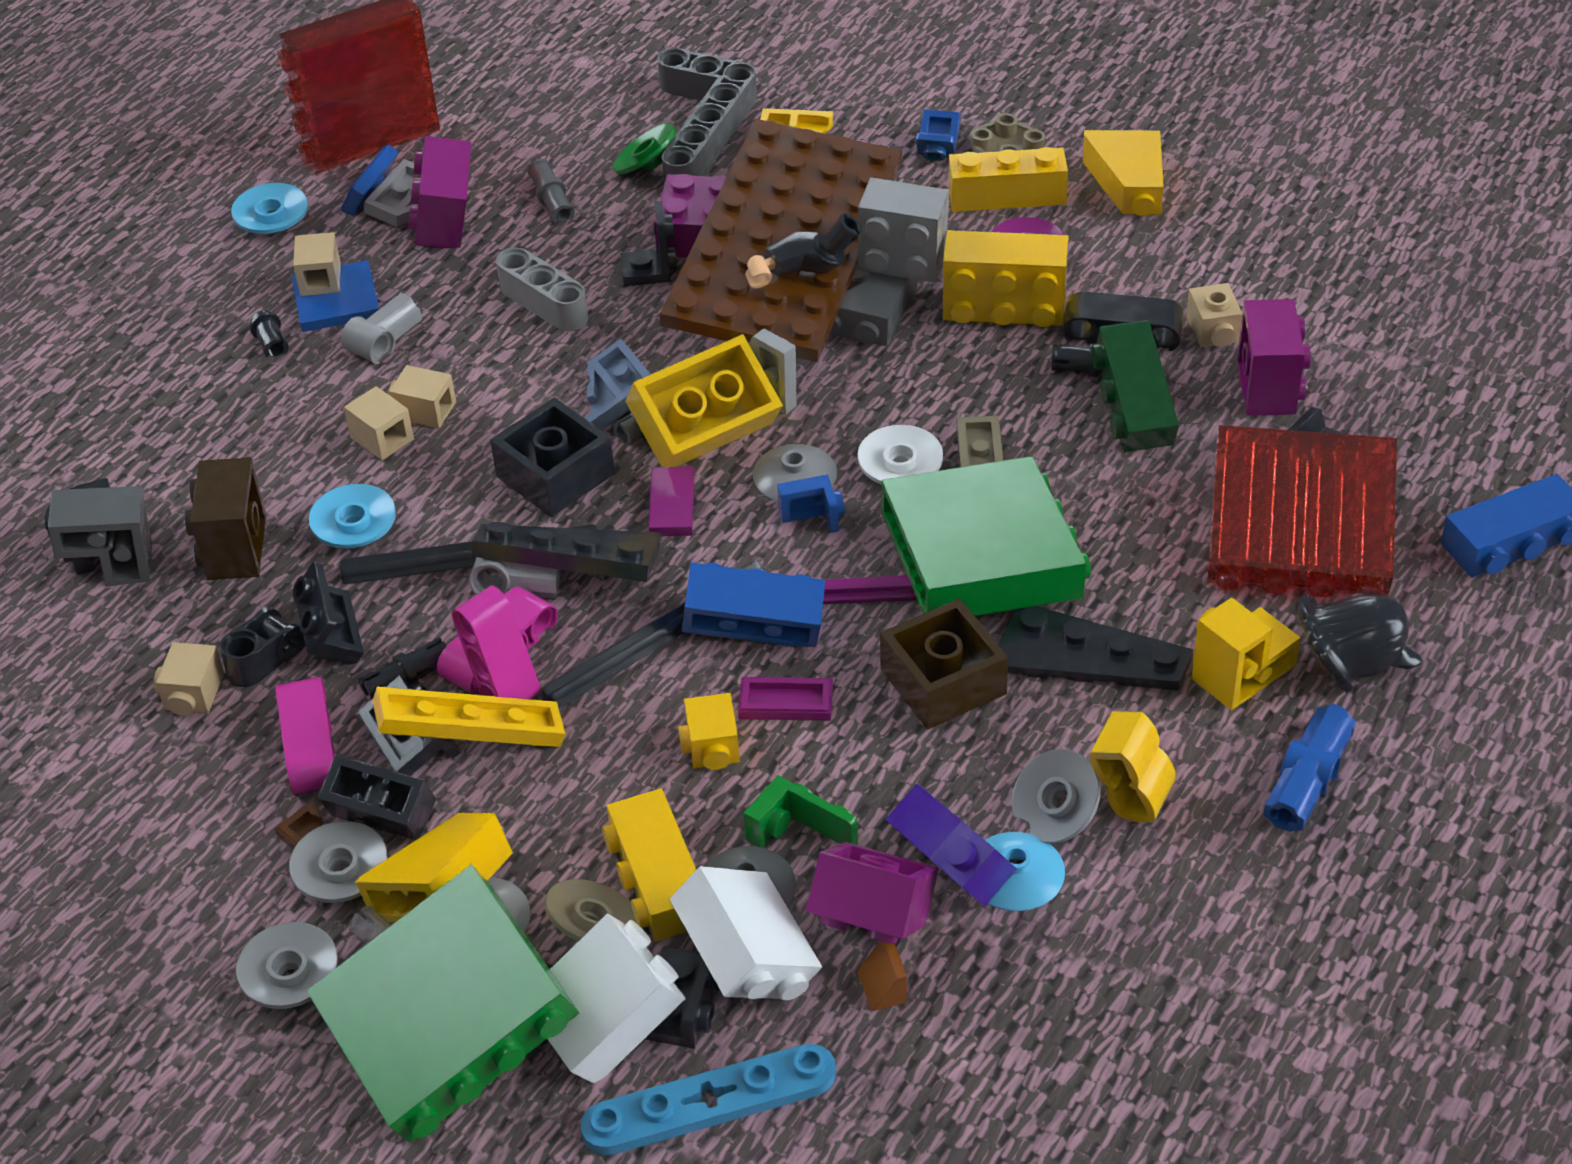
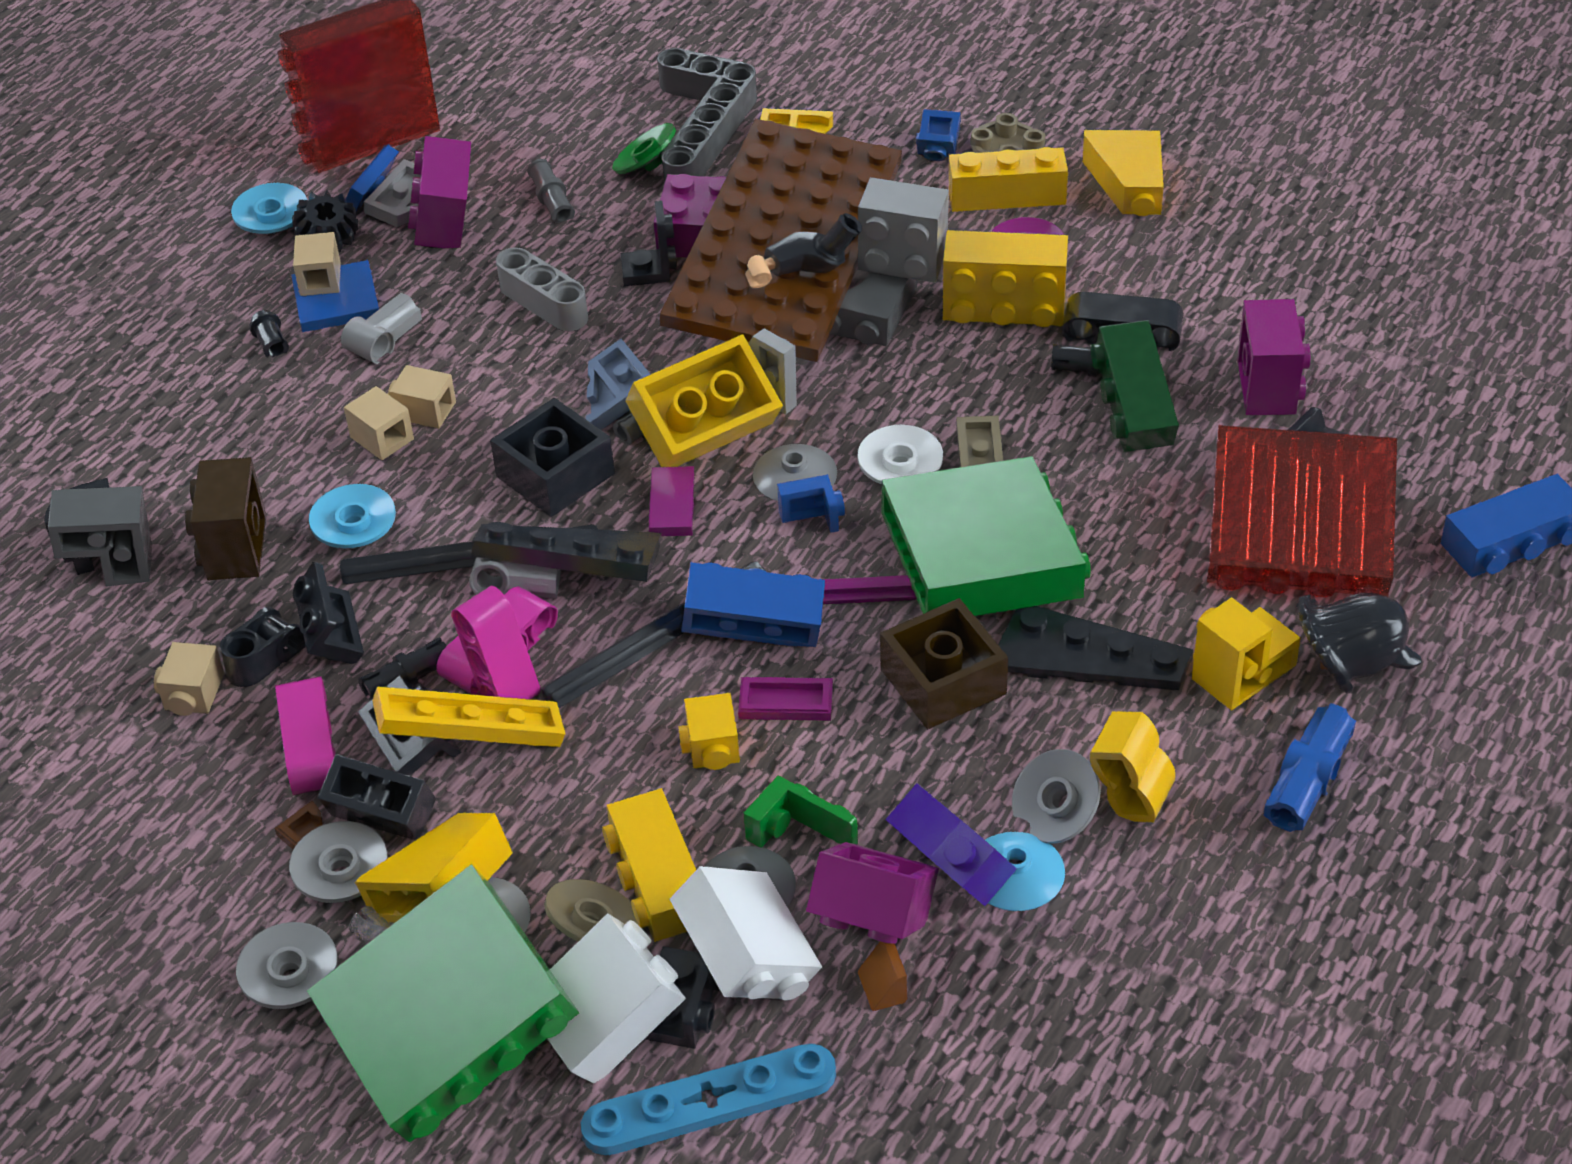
tan brick [1186,283,1242,348] -> none
none -> black gear [292,190,358,253]

